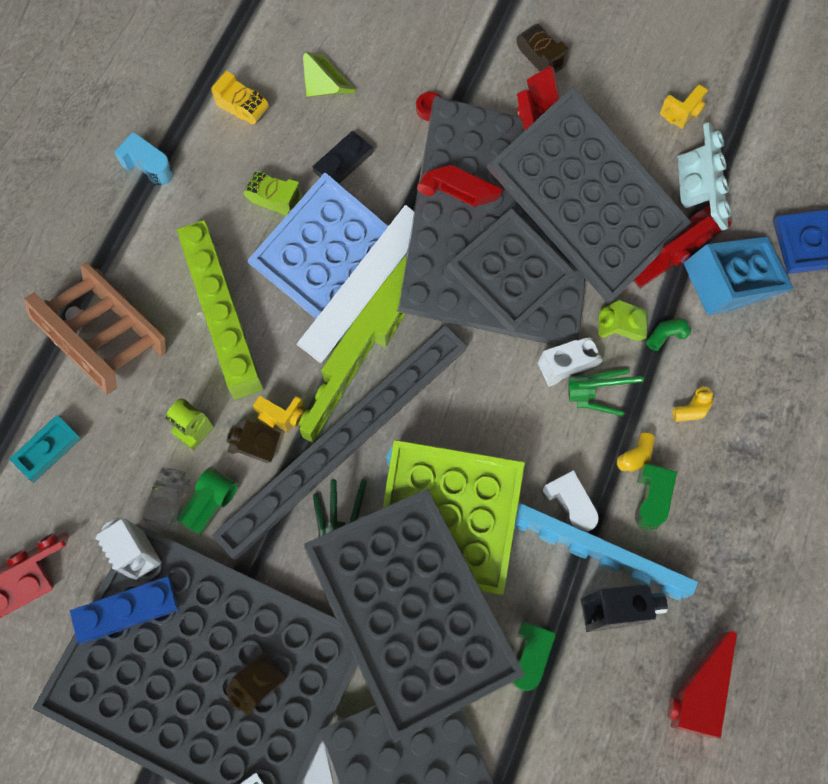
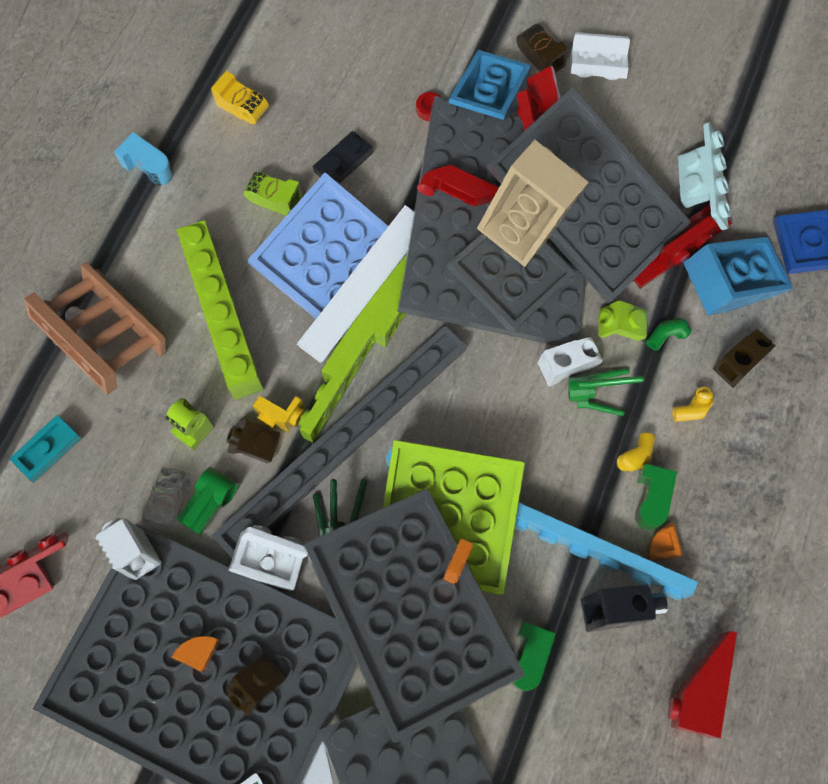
blue plate [70,577,180,644] -> none
lime slope [303,52,356,97] -> none
white leg [542,471,598,533] -> none
yellow bracket [660,84,708,129] -> none
none -> orange tile [171,636,220,672]
none -> white bracket [228,525,307,592]
none -> orange tile [443,538,473,584]
none -> dark azure slope [448,50,531,120]
none -> tan brick [477,140,589,267]
none -> white bracket [571,32,630,80]
none -> orange tile [647,523,683,562]
none -> dark brown leg [713,328,776,388]

